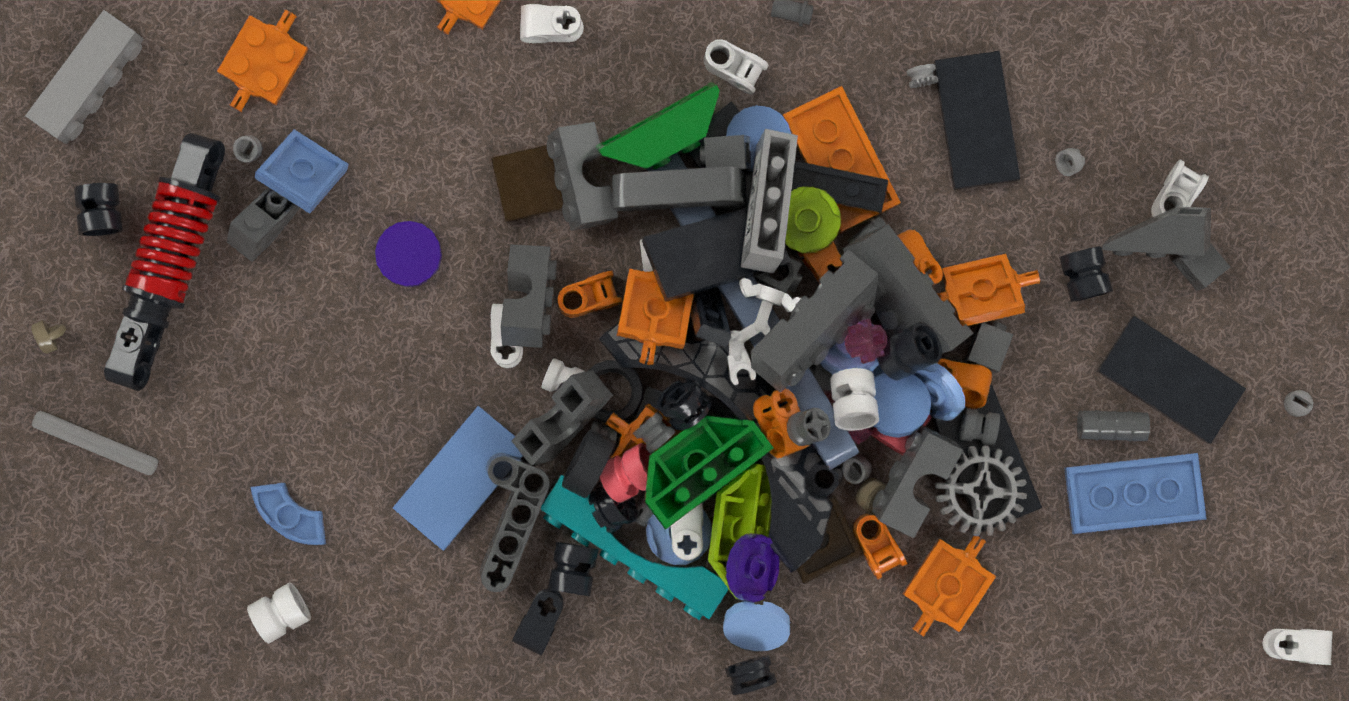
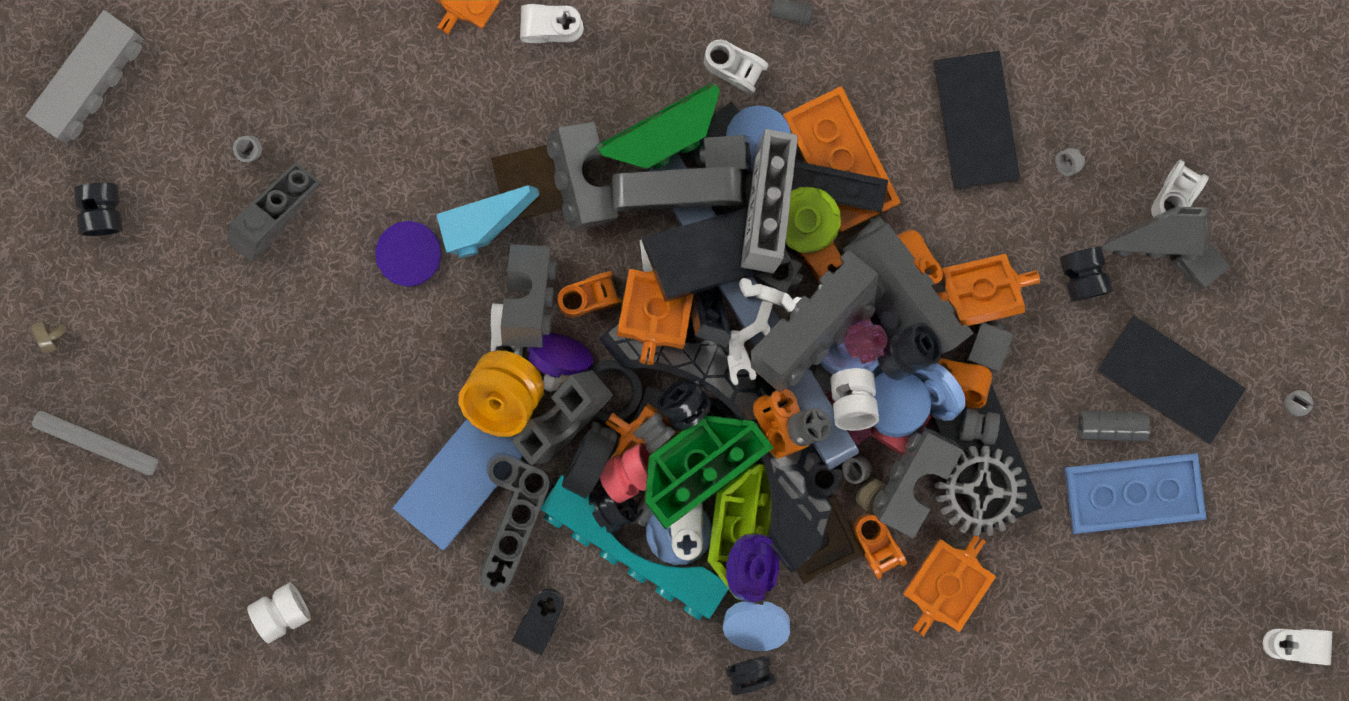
piece [104,133,225,391] -> none
orange plate [217,10,308,112] -> none
medium blue tile [251,483,326,545] -> none
medium blue tile [255,129,349,214] -> none
black wheel [548,542,599,596] -> none
light grey bush [906,64,938,88] -> none
none -> medium azure slope [436,185,540,258]
none -> light orange wheel [458,351,544,437]
none -> dark purple tile [527,333,593,378]

